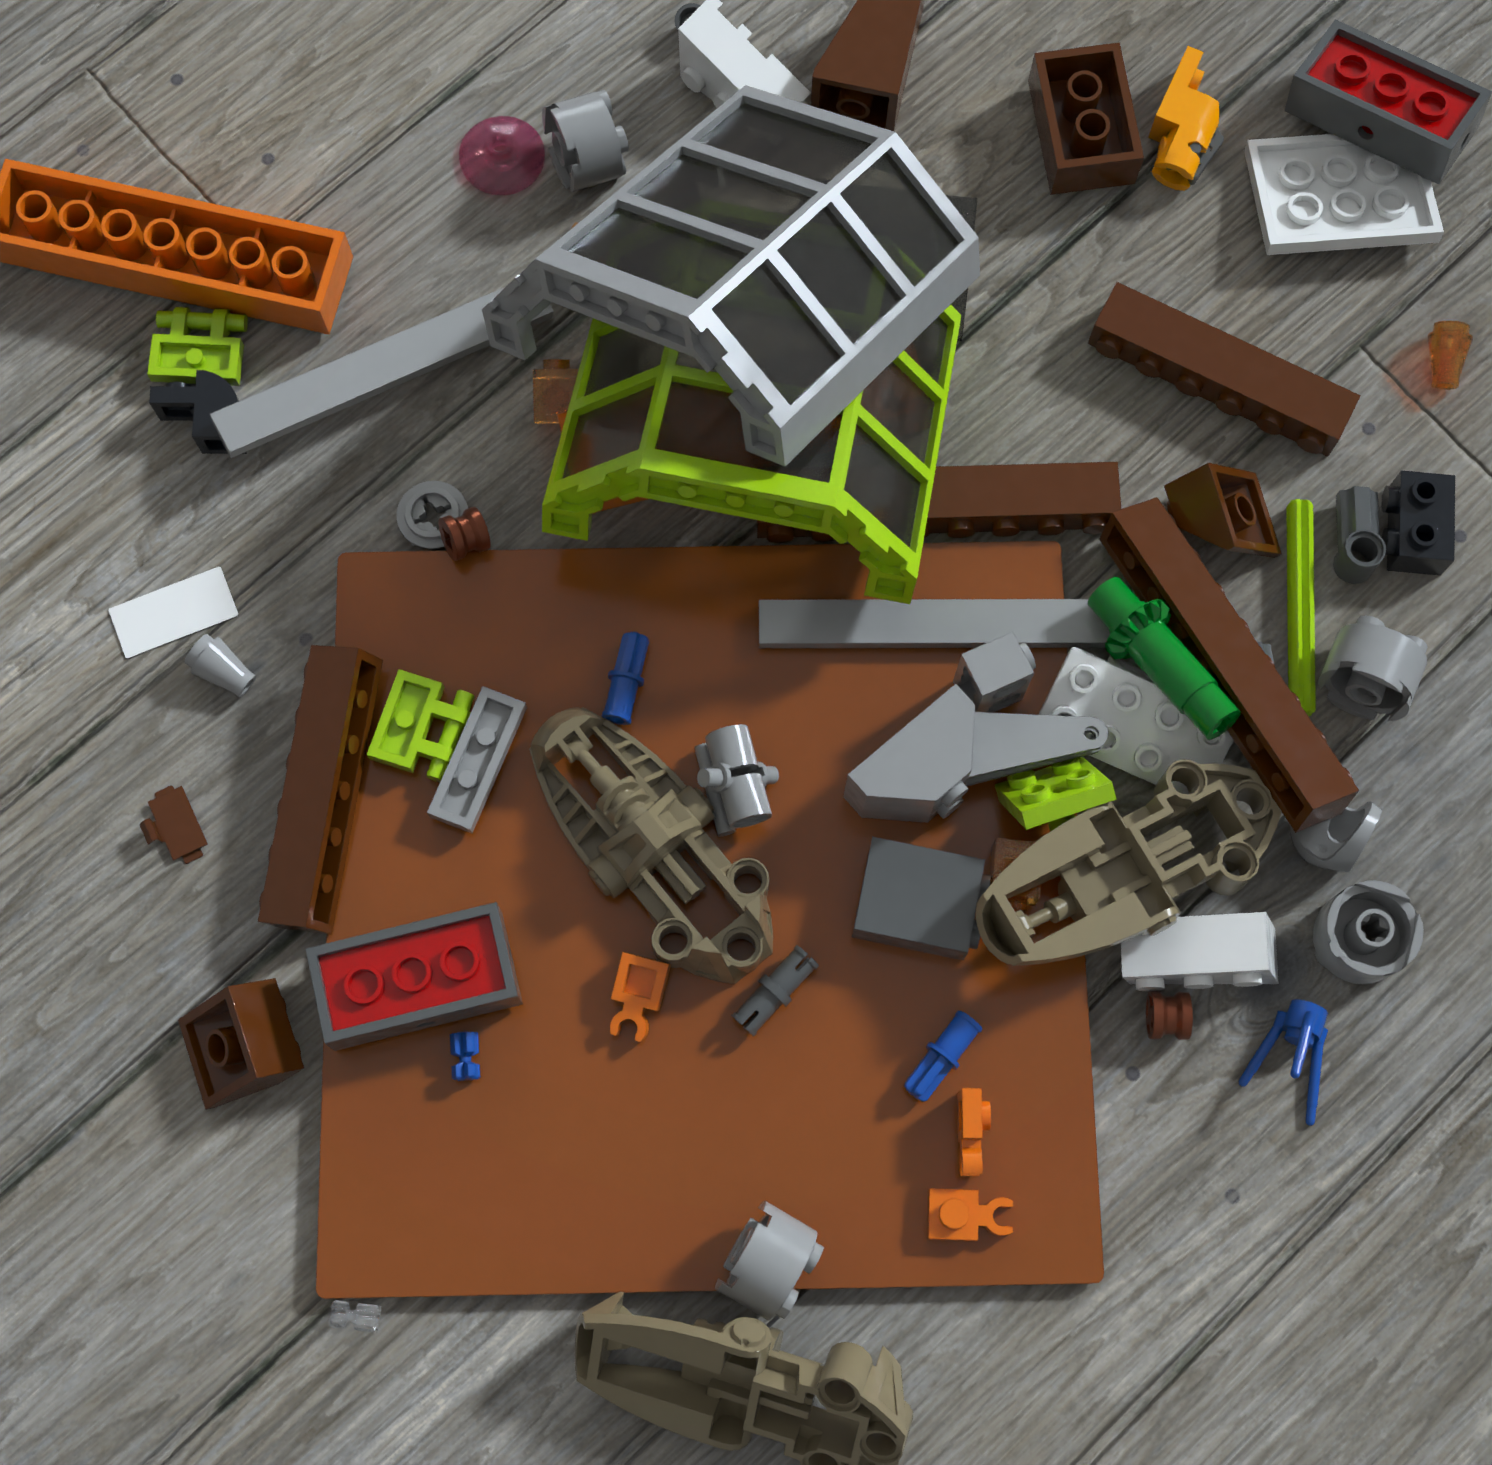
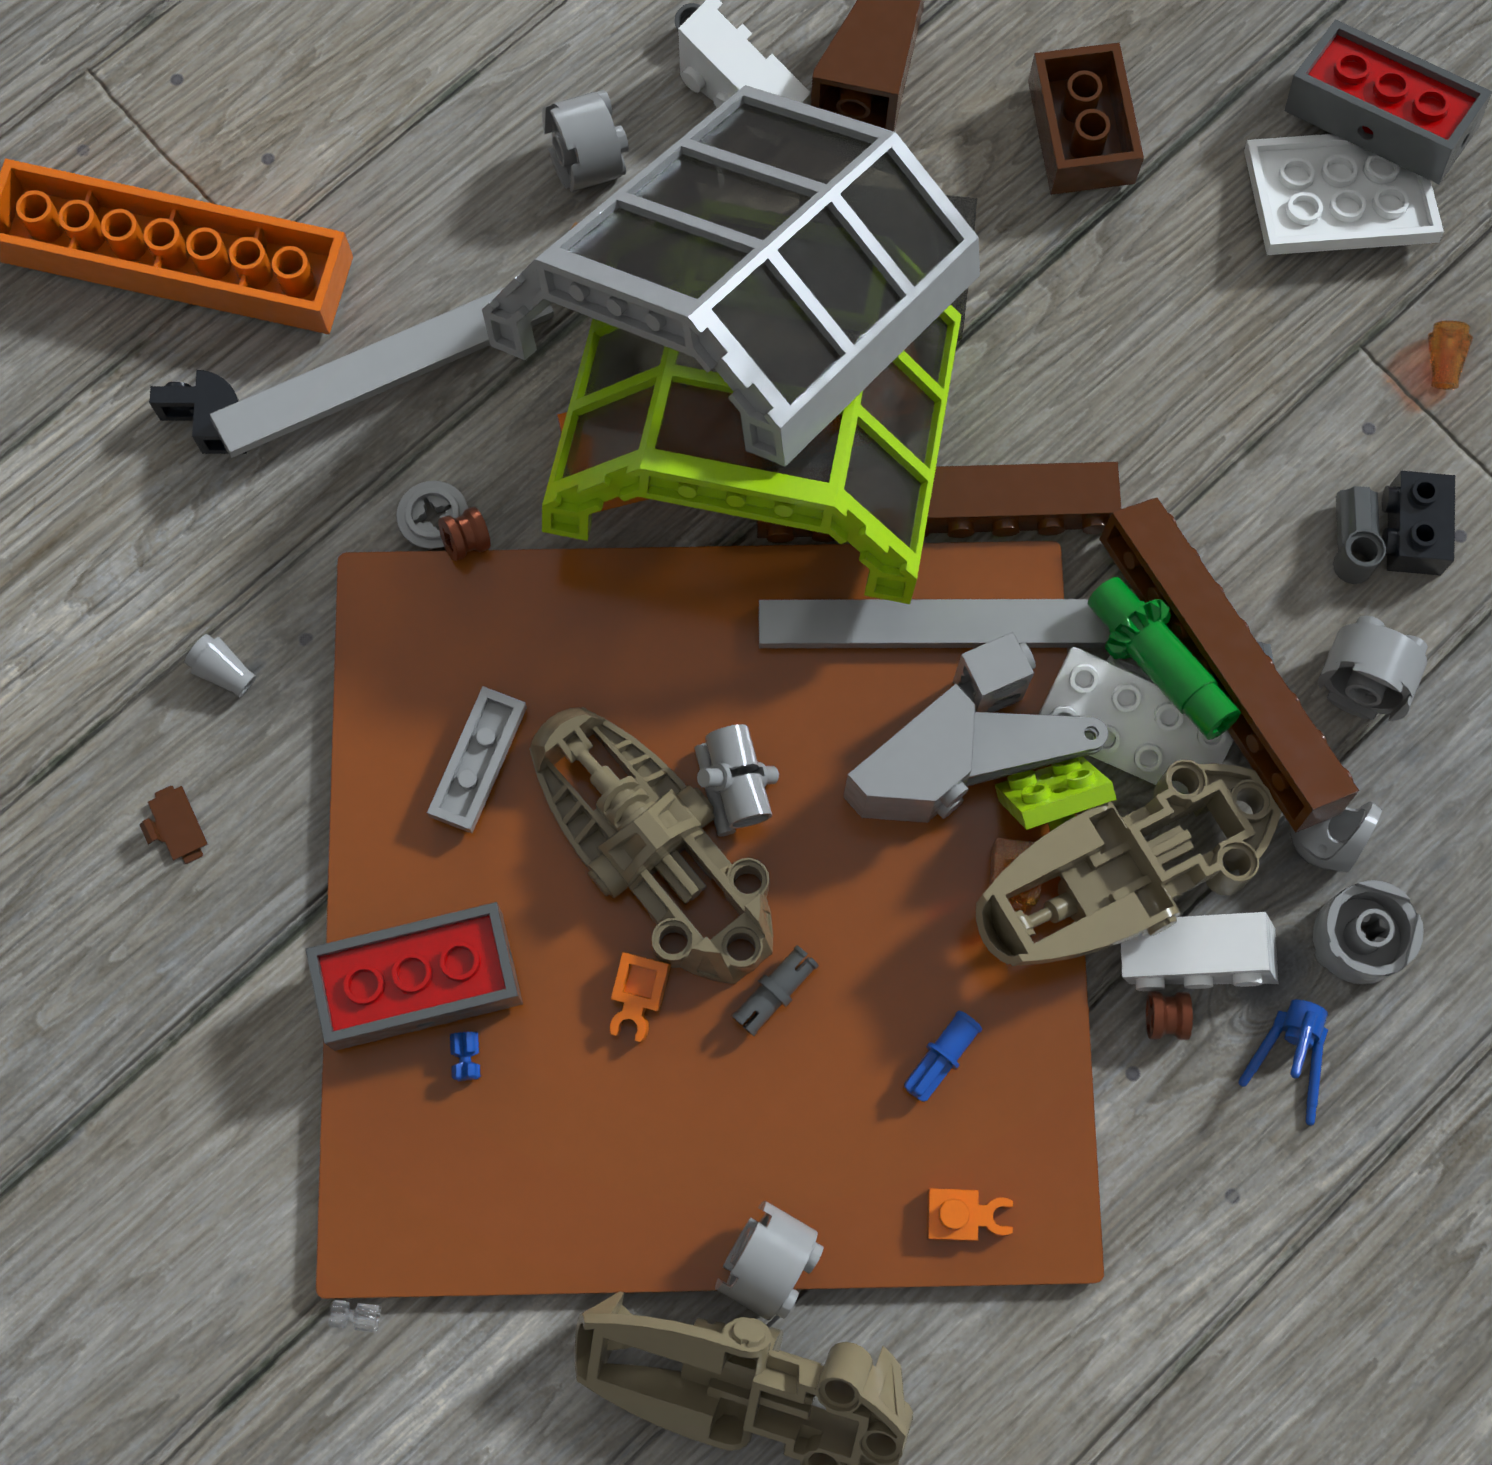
white sticker [108,567,238,658] -> none
lime plate [147,307,248,386] -> none
reddish brown slope [178,978,304,1110] -> none
reddish brown brick [258,645,383,935] -> none
lime plate [366,669,475,782] -> none
clear pink dish [459,116,545,195] -> none
clear orange bracket [533,359,579,423] -> none
blue axle [601,631,649,725] -> none
dark grey brick [852,836,991,960] -> none
orange plate [957,1088,991,1176] -> none
reddish brown brick [1088,282,1361,457] -> none
light orange plate [1148,46,1224,191] -> none
reddish brown slope [1164,463,1282,558] -> none
lime axle [1286,499,1316,717] -> none

